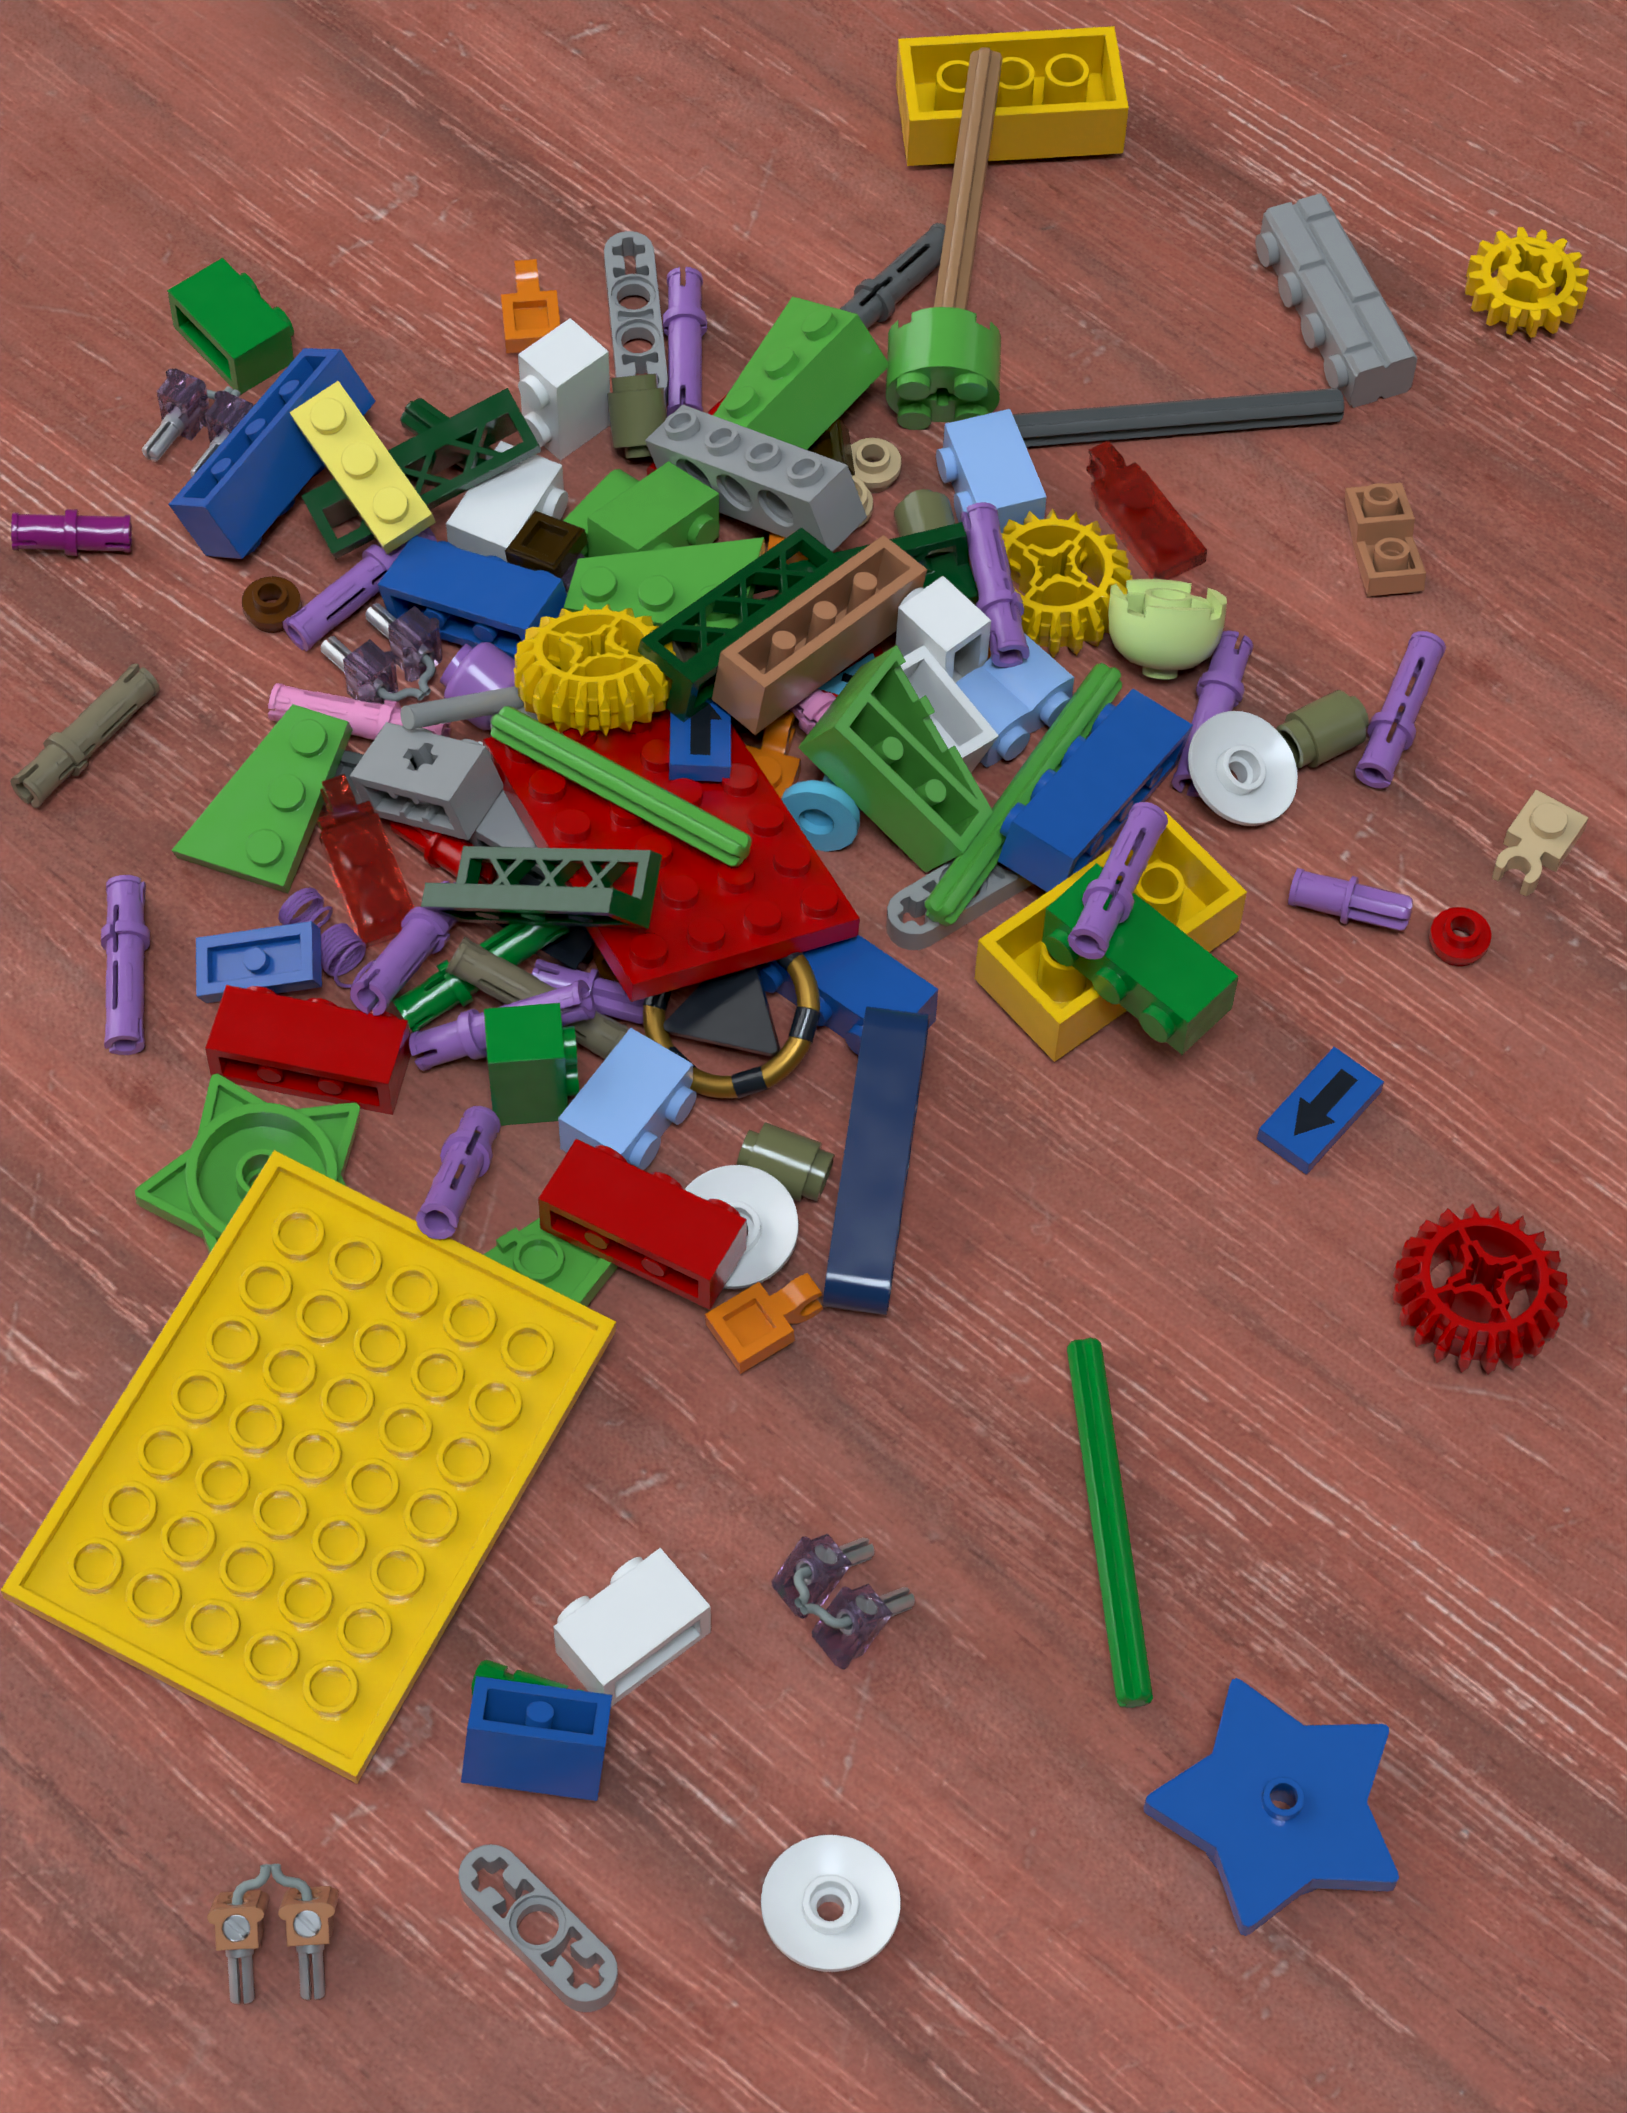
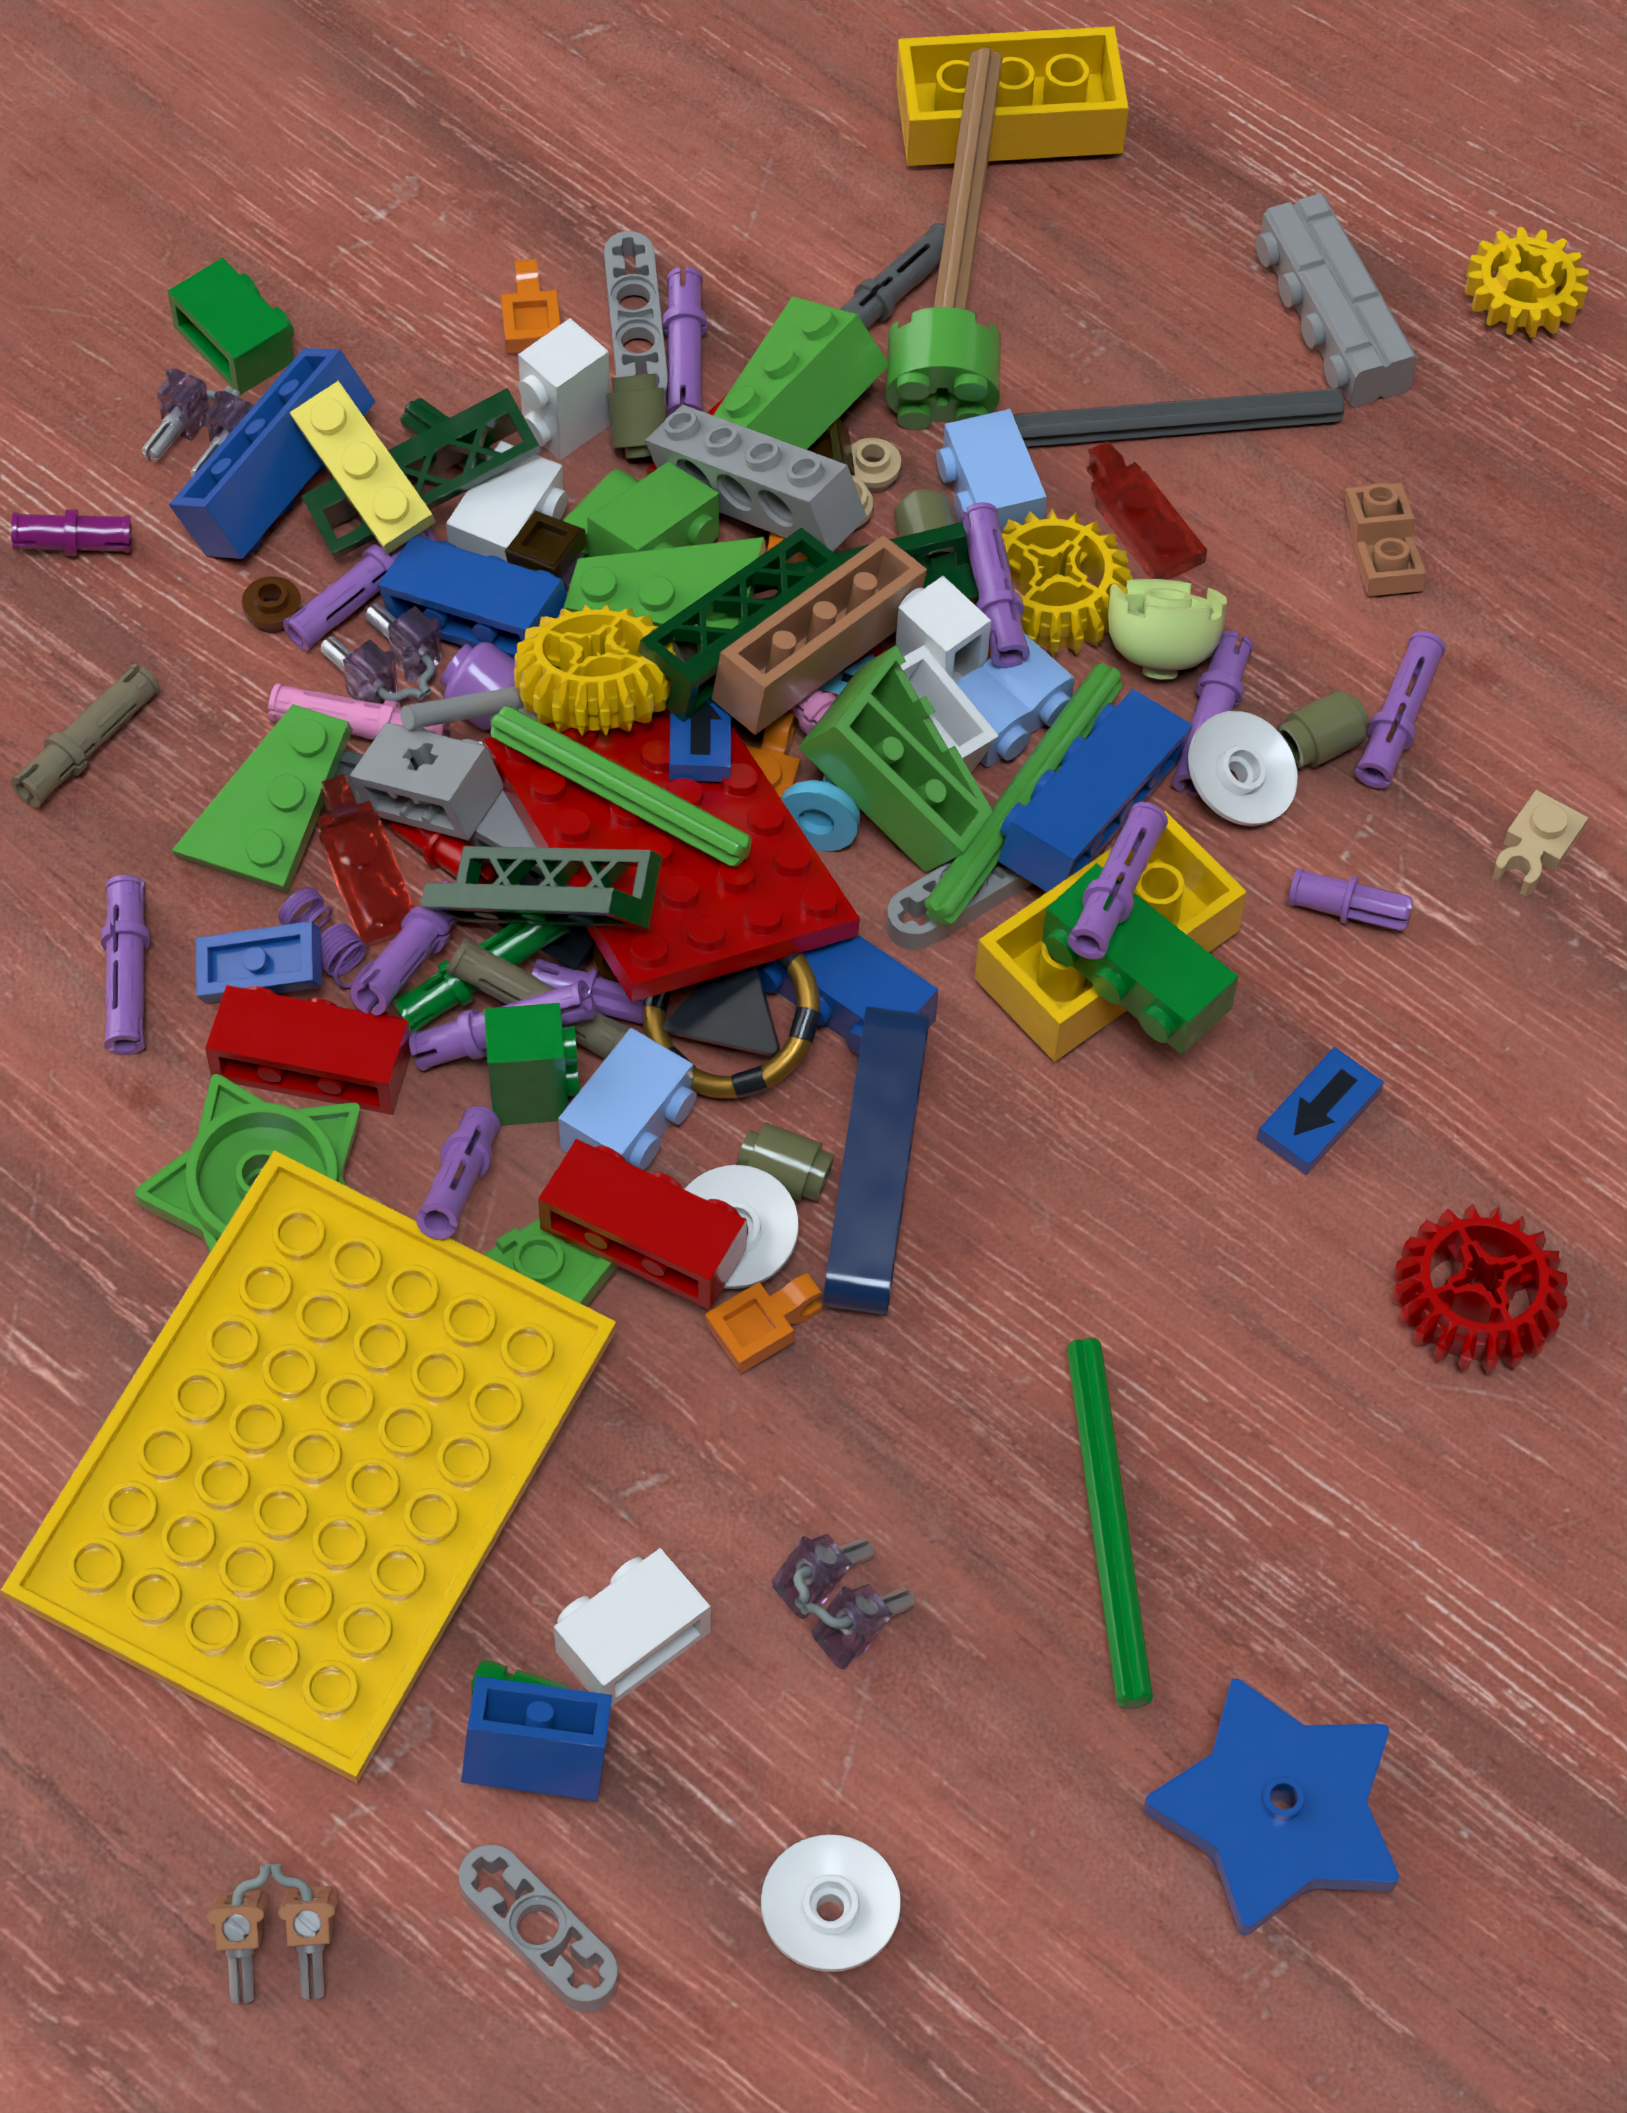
red plate [1429,907,1492,967] -> none

